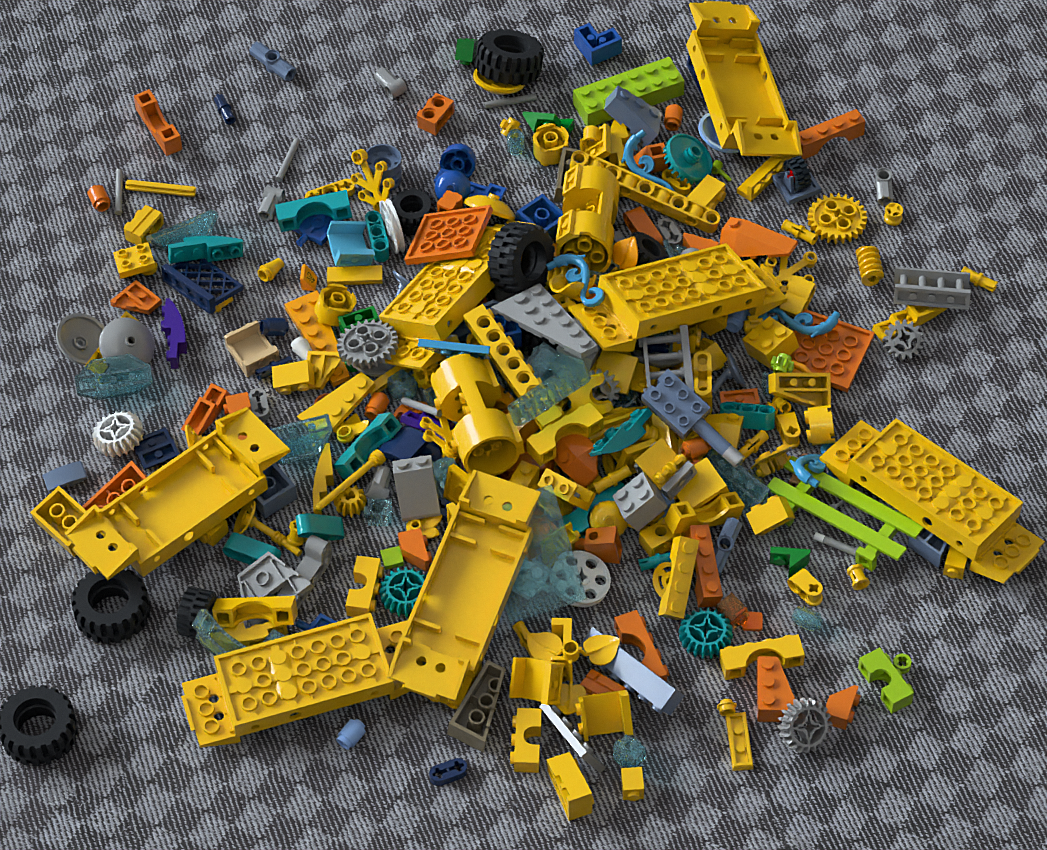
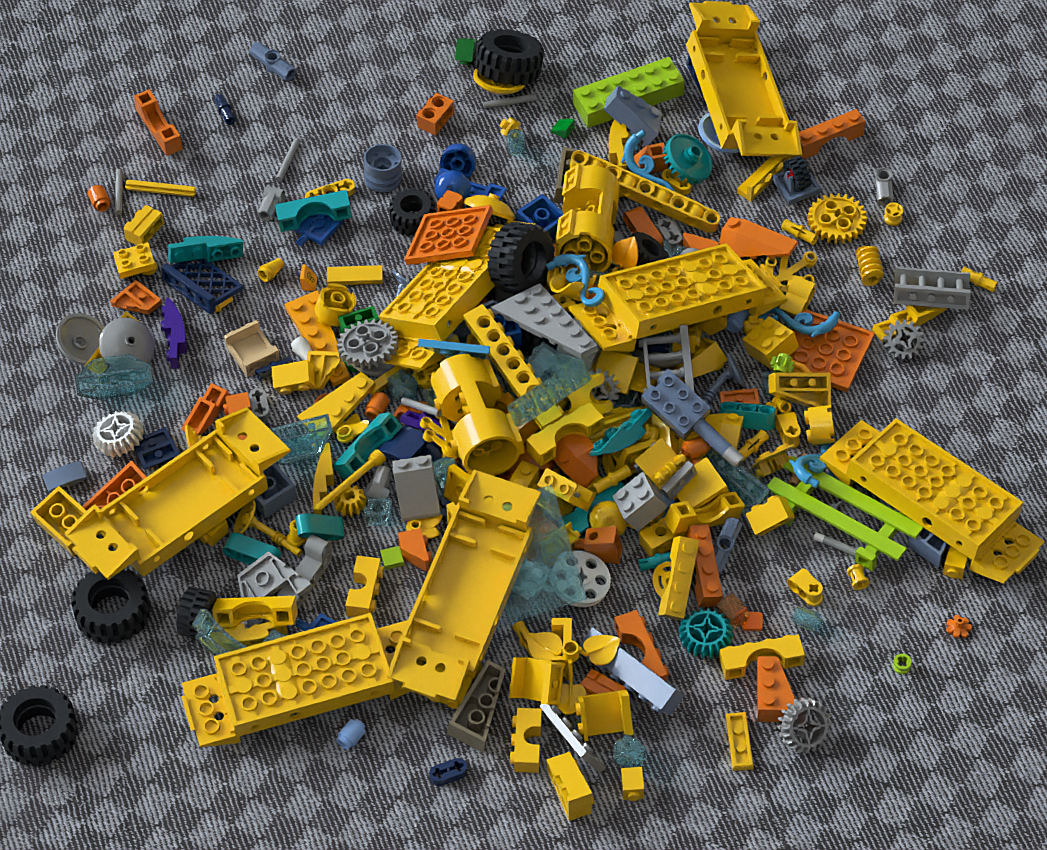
clear light blue wedge [146,209,218,251] -> none
dark blue brick [260,318,289,336] -> none
medium azure panel [326,221,375,266] -> none
yellow plant [351,149,395,213] -> none
teal beam [365,210,389,262] -> none
light grey piece [374,67,407,100] -> none
white wedge [379,199,405,254] -> none
teal gear [379,567,427,618] -> none
green slope [522,111,562,133] -> none
yellow brick [533,123,569,166] -> none
blue brick [574,23,622,66] -> none
yellow plate [580,123,611,159] -> none
orange brick [664,104,683,131] -> none
yellow brick [687,174,726,210] -> none
yellow piece [694,351,712,415] -> none
lime hand [712,160,732,182] -> none
yellow plate [717,699,737,716] -> none
green slope [769,546,810,578] -> none
orange slope [826,685,861,730] -> none
lime arch [858,647,914,714] -> none
none -> orange plant [946,615,972,638]

